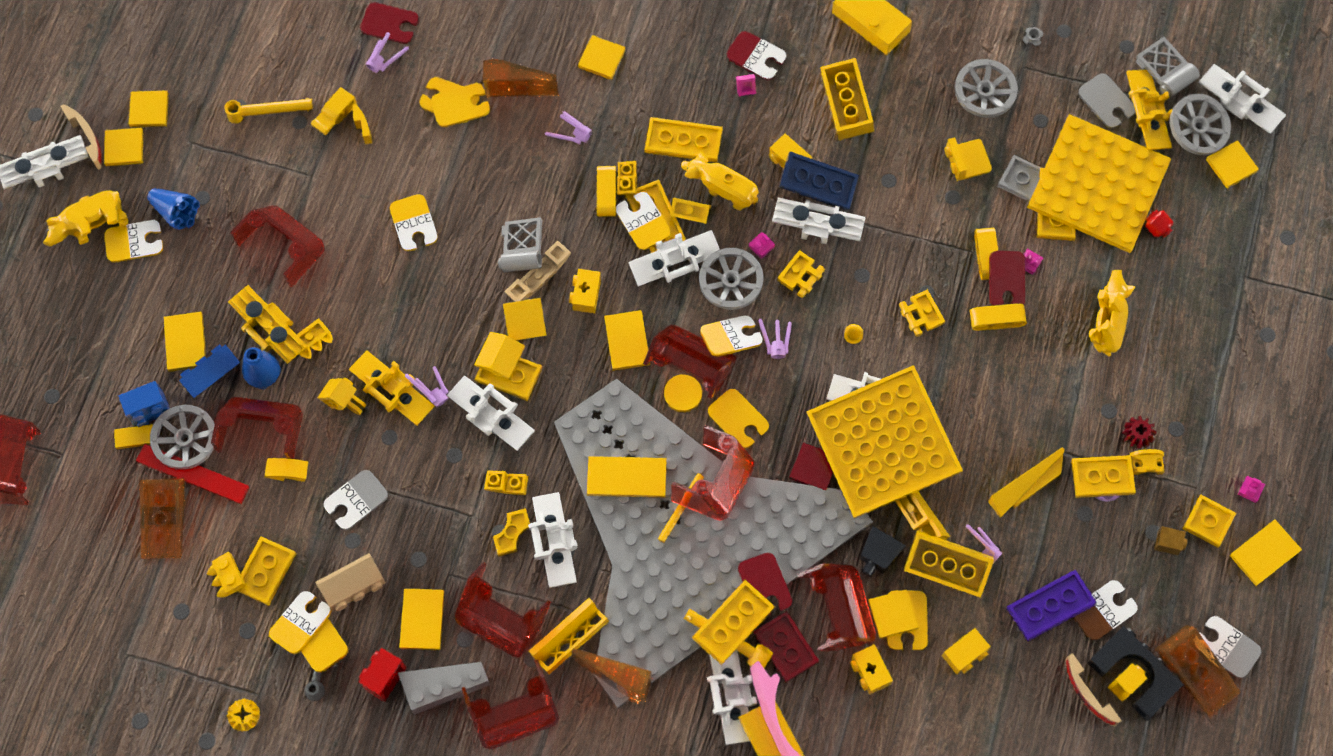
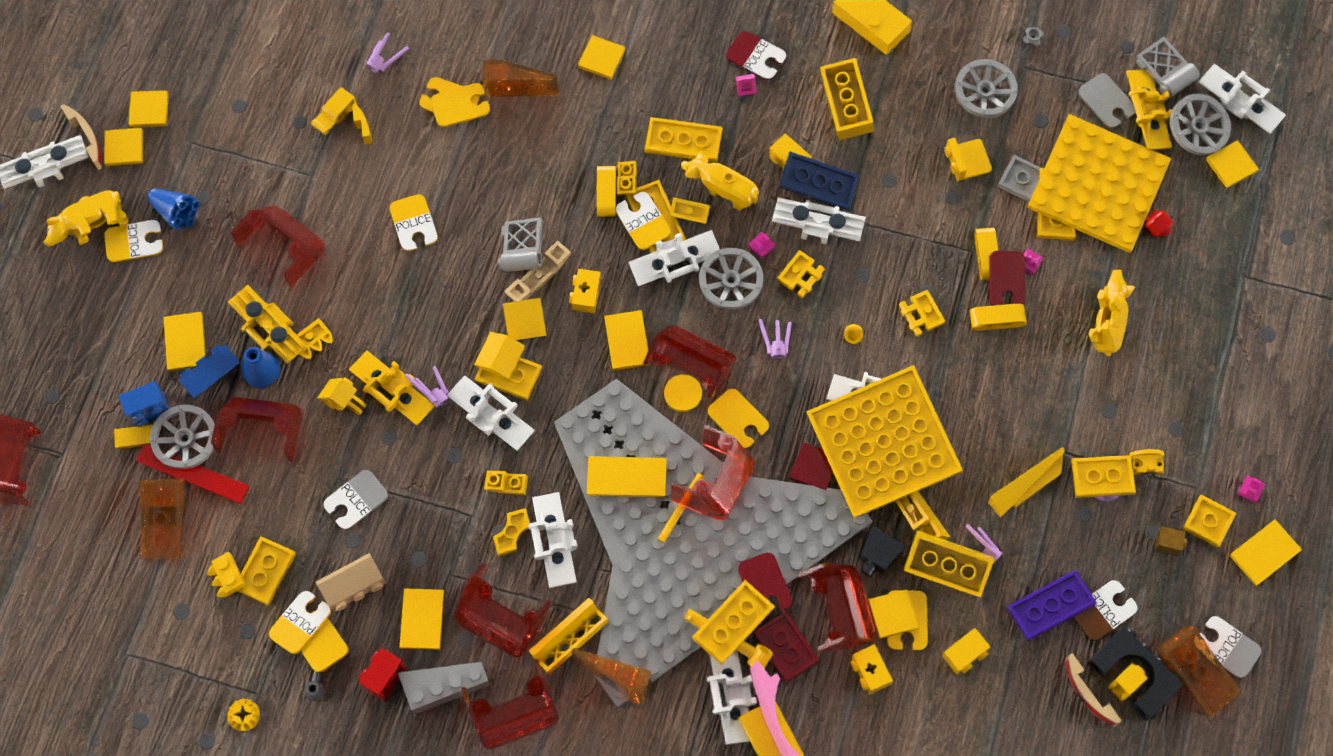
yellow piece [225,98,313,123] -> none
yellow slope [264,458,308,482] -> none
dark red piece [360,2,419,44] -> none
lavender plant [545,111,592,145] -> none
piece [700,316,763,356] -> none
dark red gear [1122,415,1157,449] -> none

